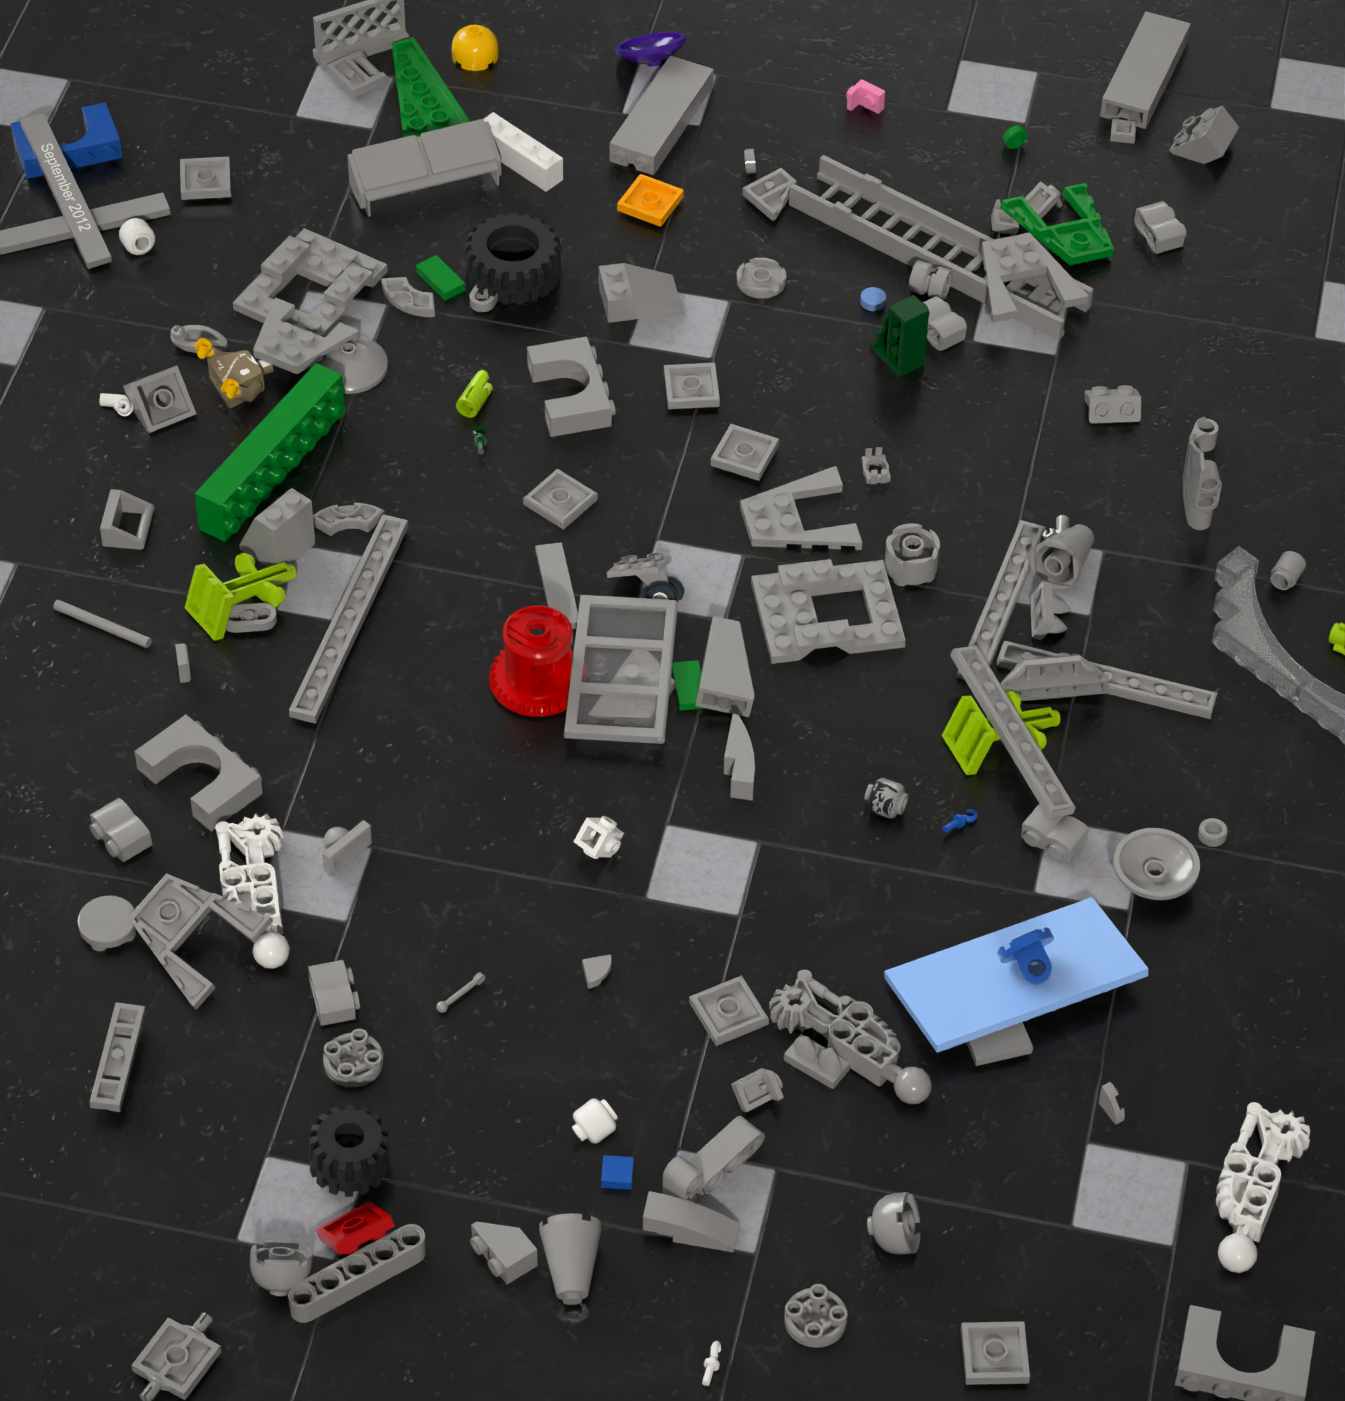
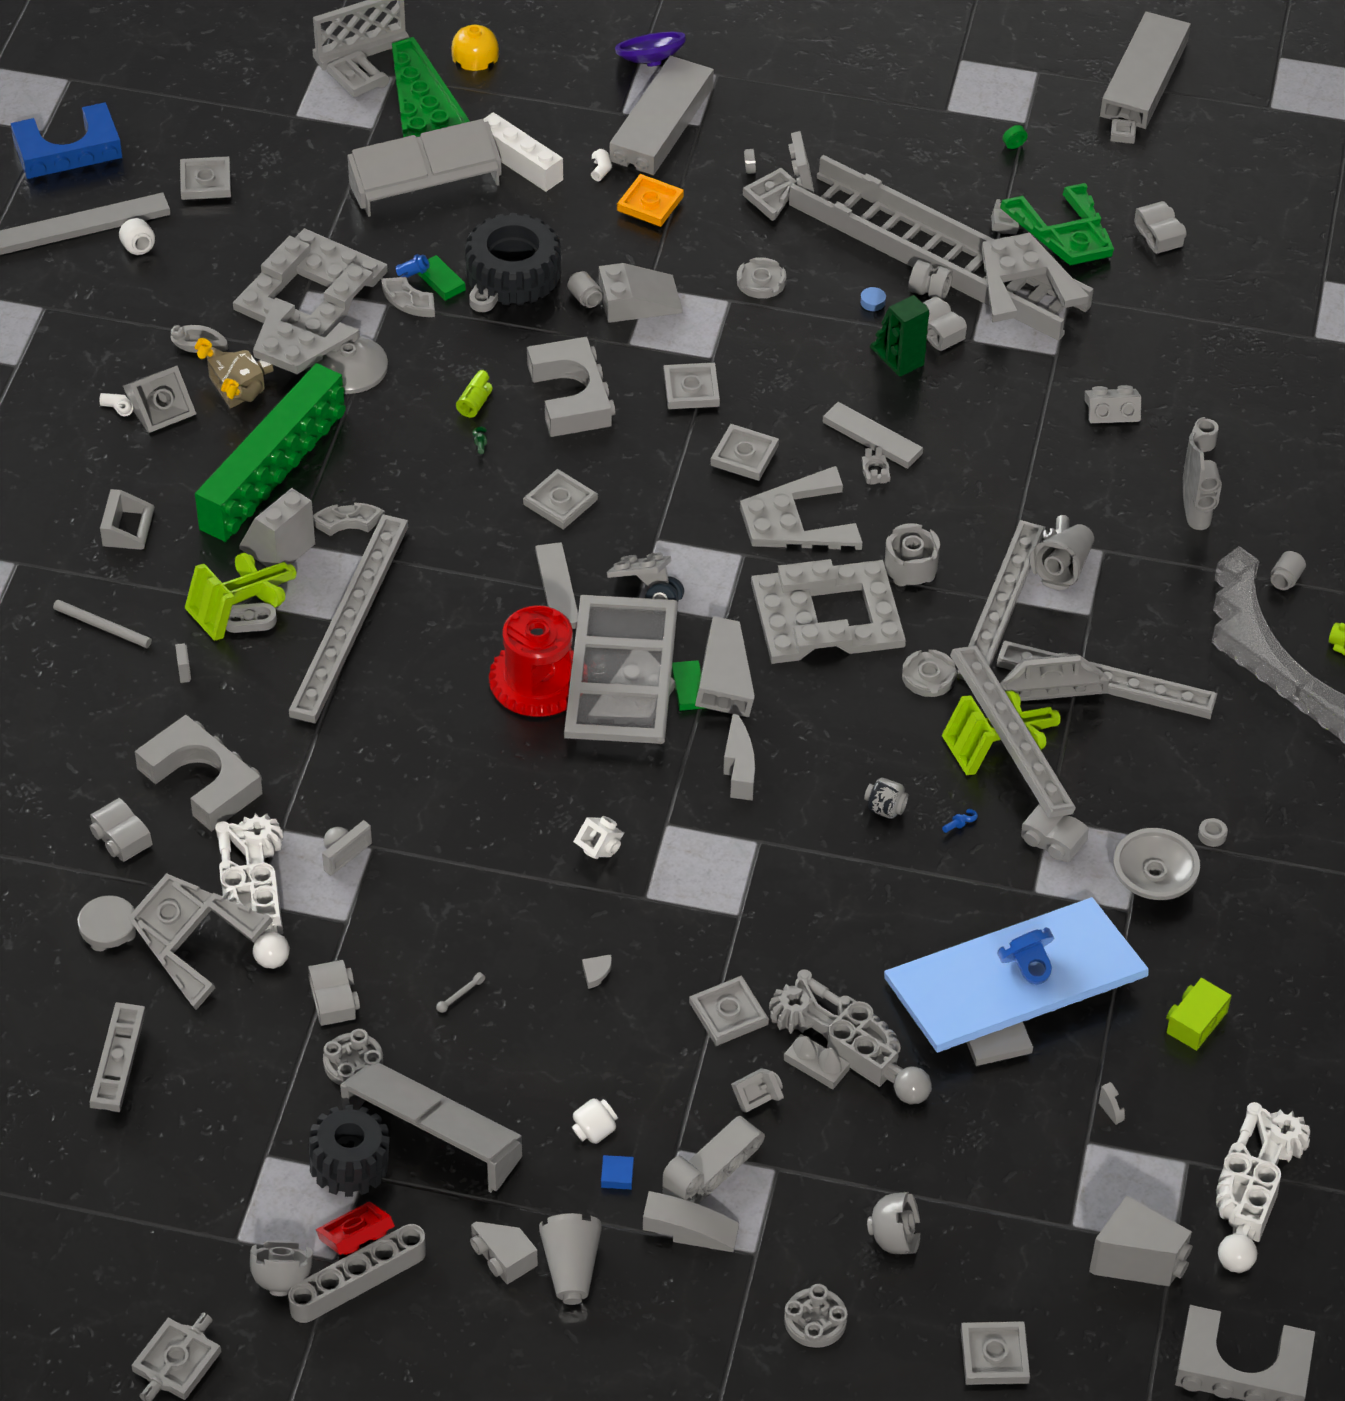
light grey tile [20,113,112,269] -> none
white hand [702,1341,721,1386] -> none
bright pink bracket [846,79,885,114] -> none
light grey bracket [1025,181,1063,219] -> none
light grey tile [1030,581,1071,641] -> none
light grey slope [1170,106,1239,164] -> none
none -> light grey piece [340,1062,522,1192]
none -> blue pin [396,254,430,278]
none -> light grey brick [567,271,603,308]
none -> white arm [591,149,612,181]
none -> light grey plate [788,131,815,194]
none -> light grey tile [823,402,923,469]
none -> light grey tile [902,650,957,697]
none -> light grey slope [1089,1195,1193,1286]
none -> lime brick [1166,978,1231,1051]

